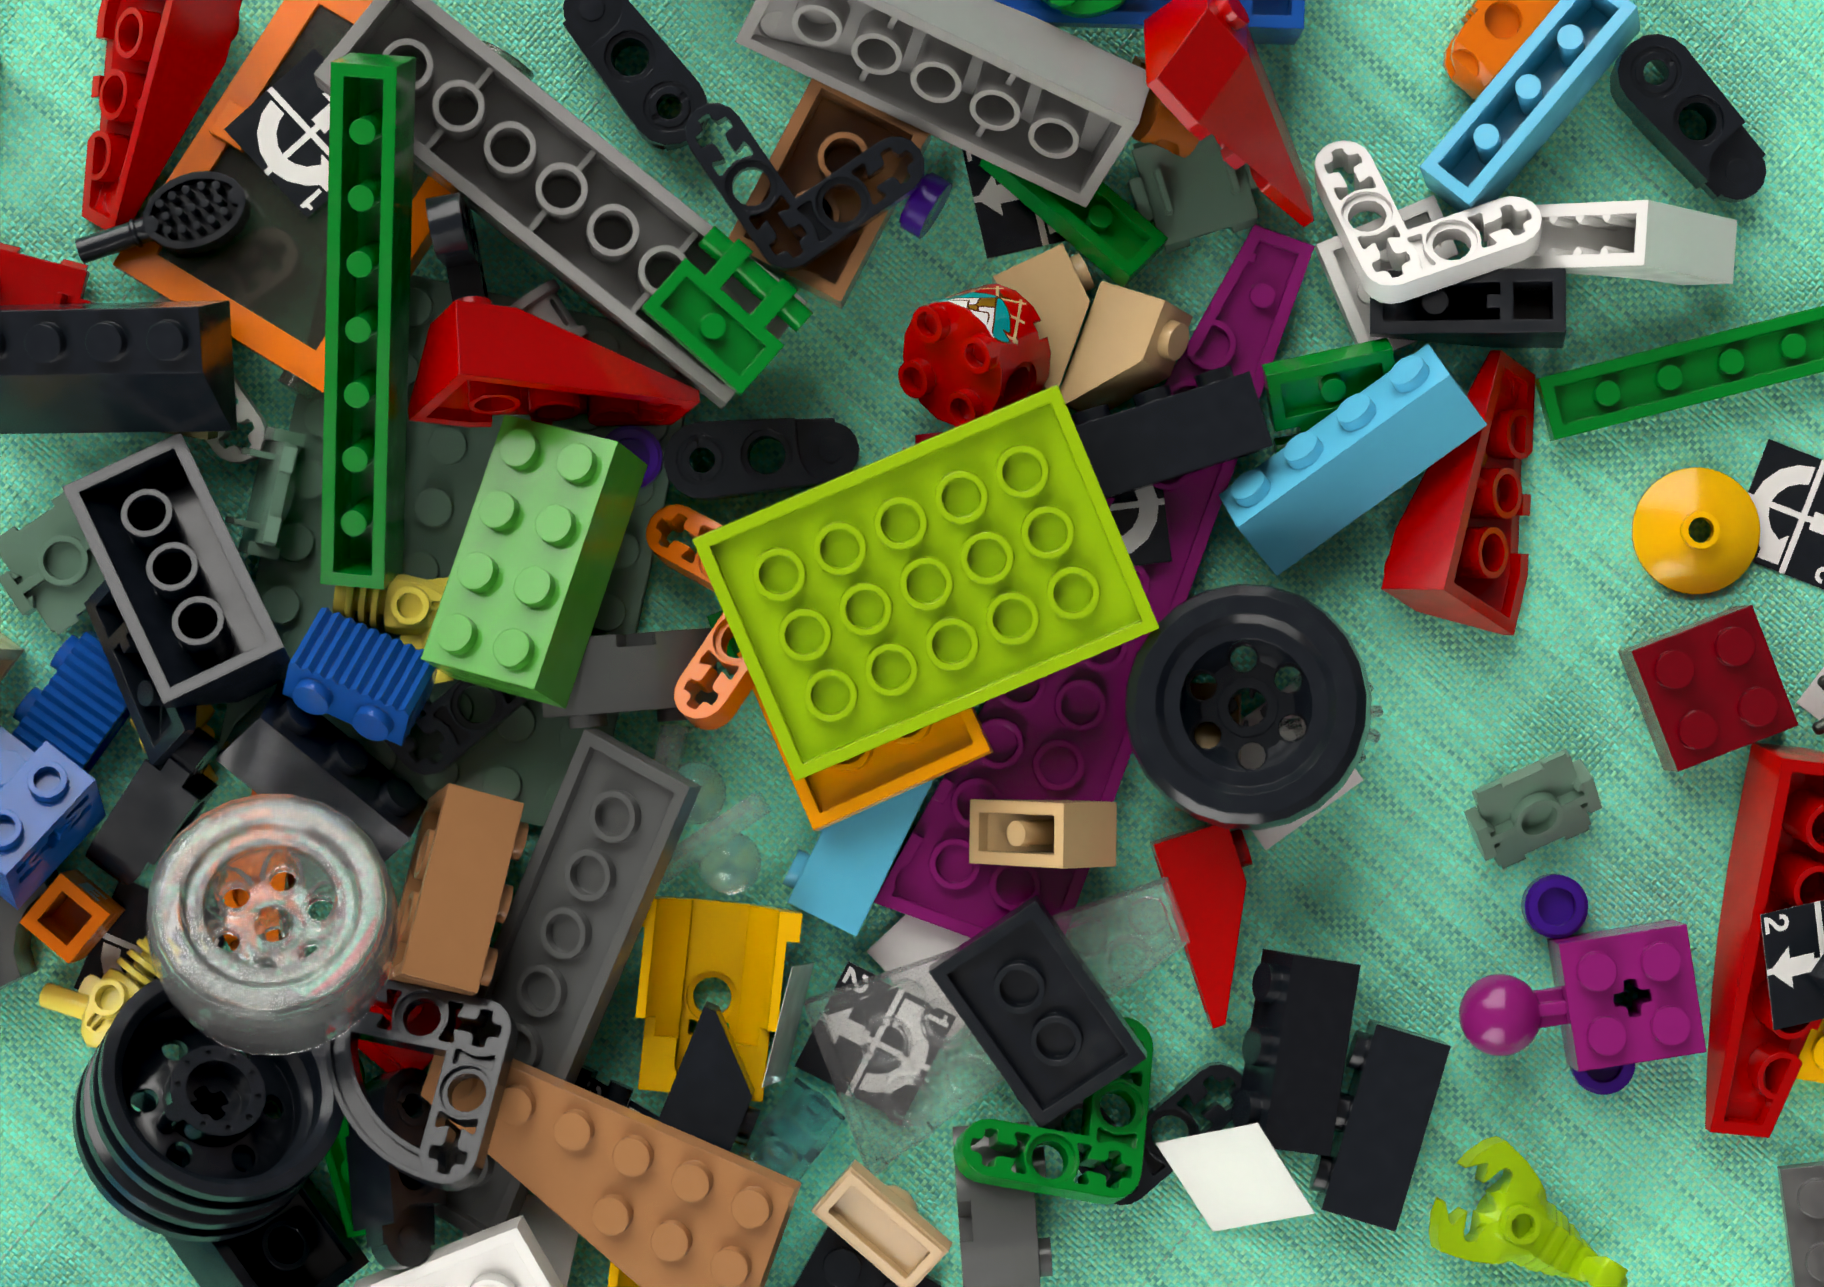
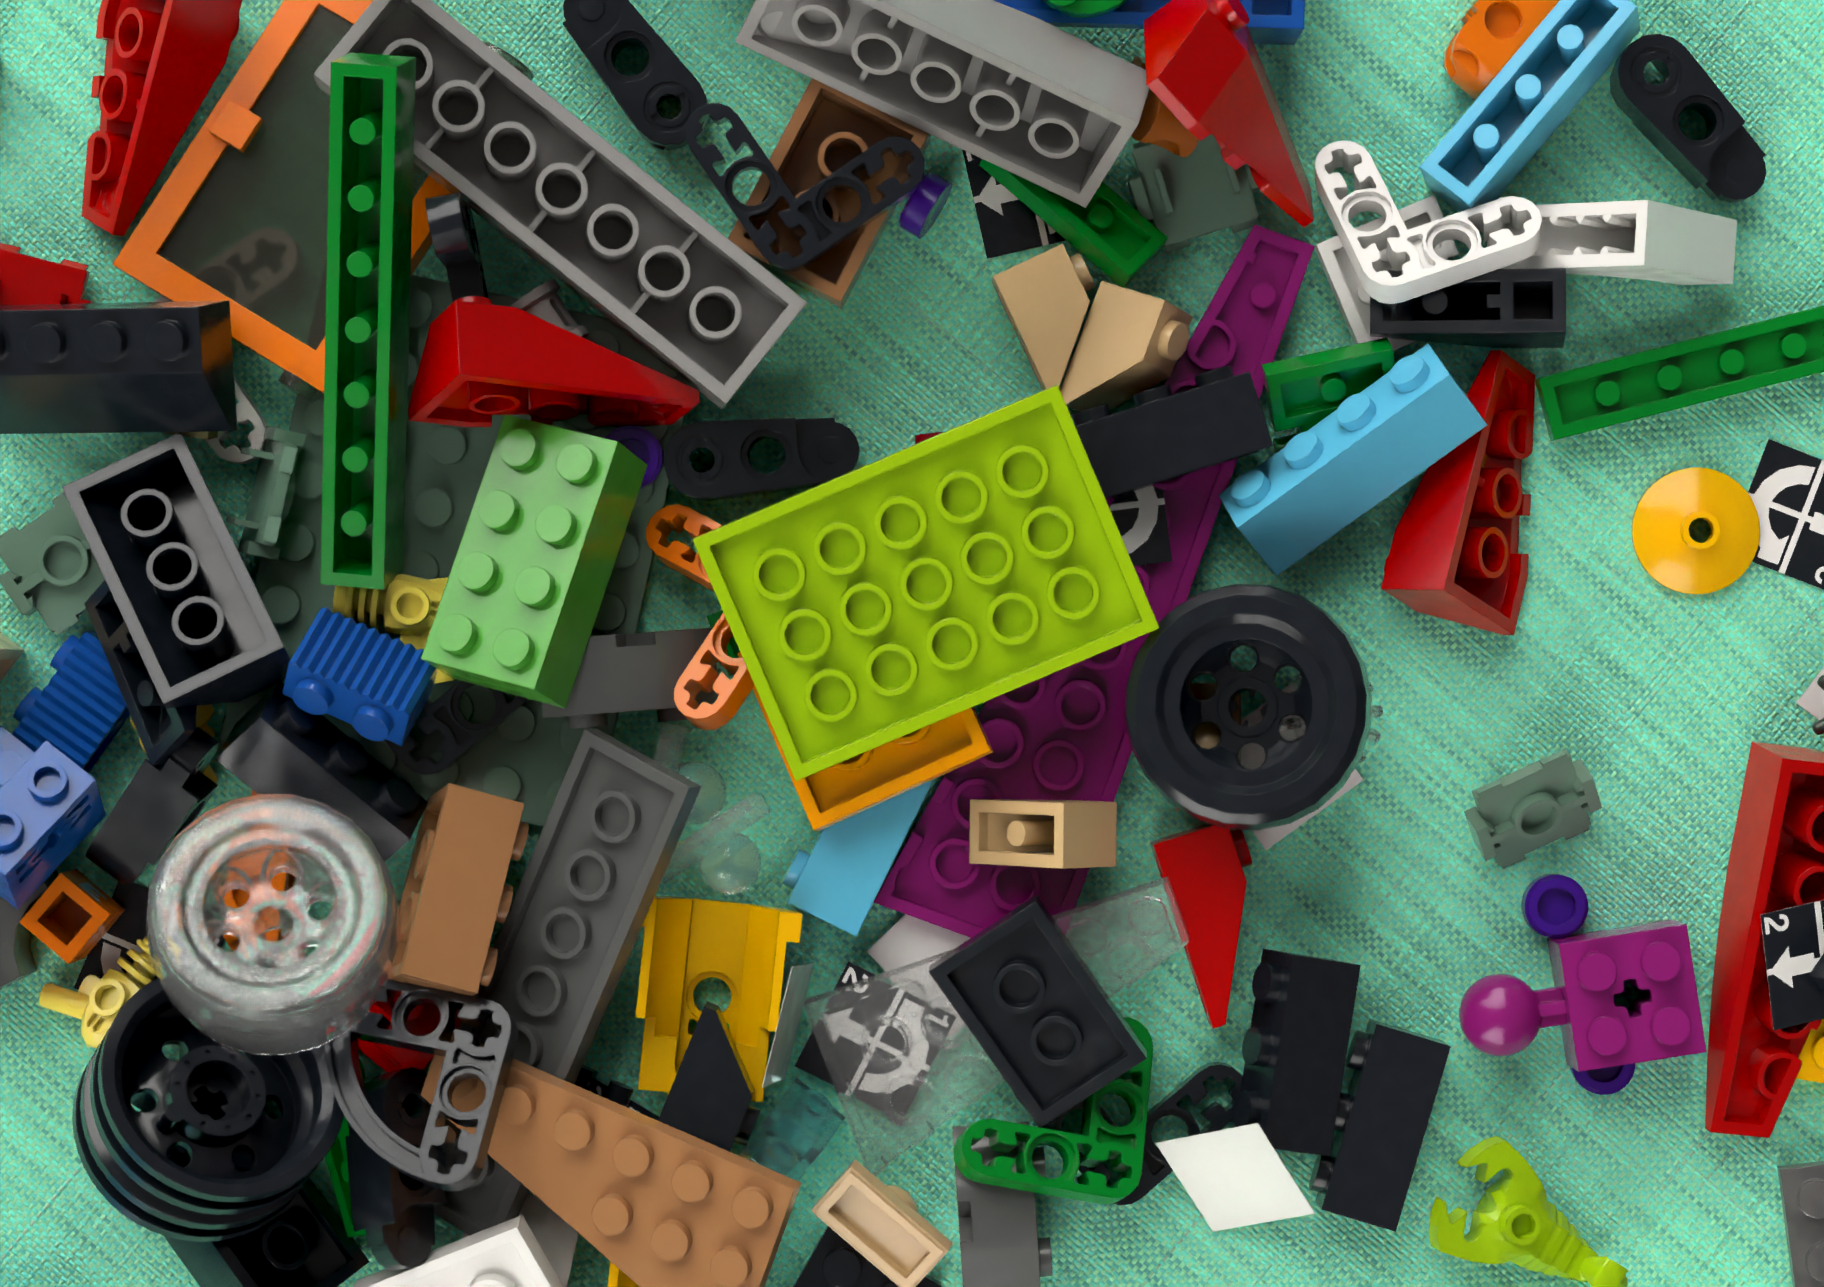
black piece [75,171,252,264] -> none
black sticker [224,48,330,218] -> none
green plate [641,226,813,396] -> none
red brick [898,283,1051,427] -> none
dark red brick [1618,605,1798,772] -> none

